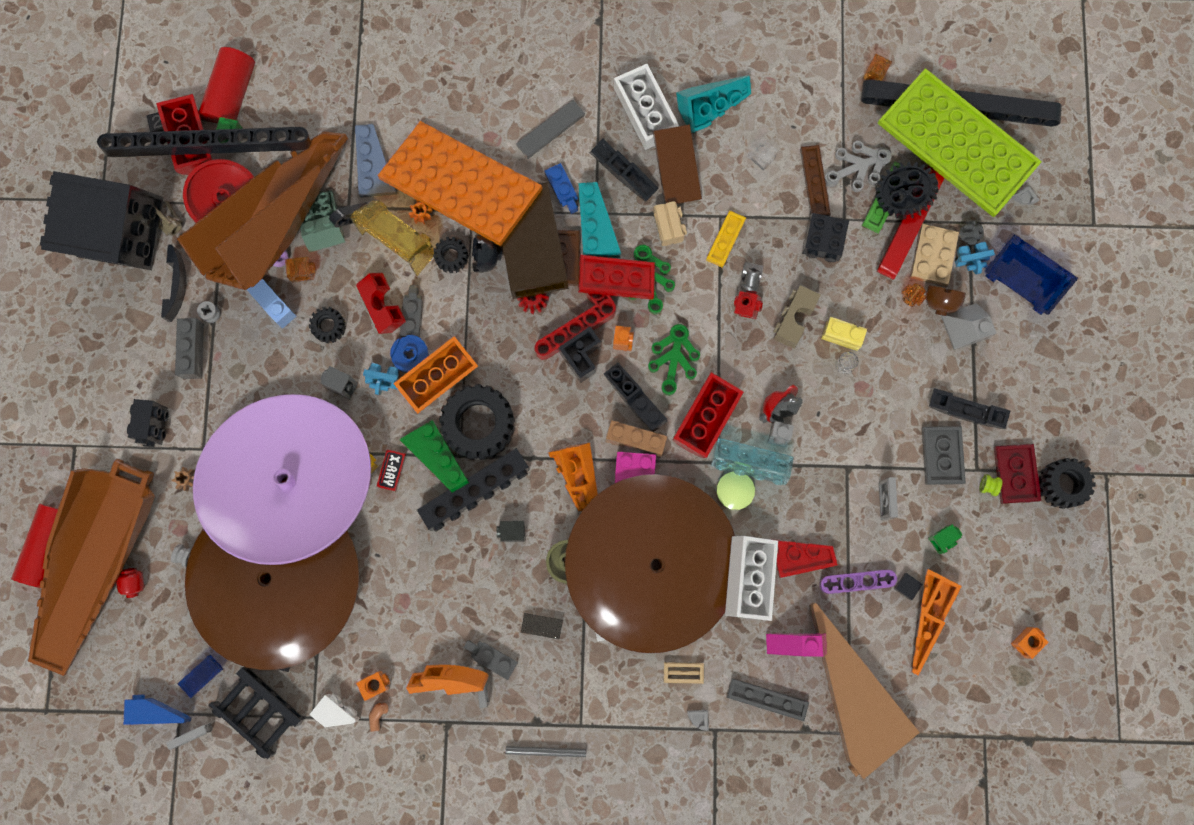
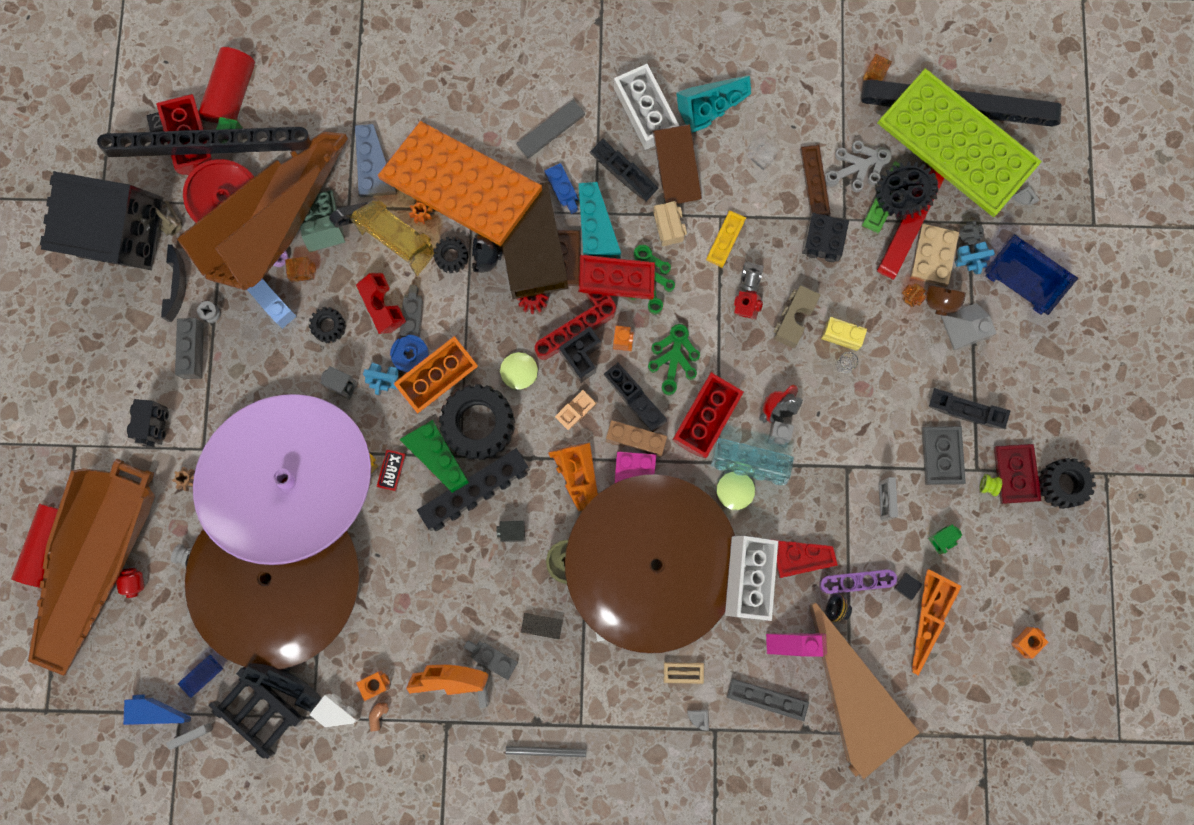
none -> black slope [239,664,322,712]
none -> yellowish green dish [500,352,538,390]
none -> light nougat slope [555,390,597,430]
none -> black piece [825,594,852,622]

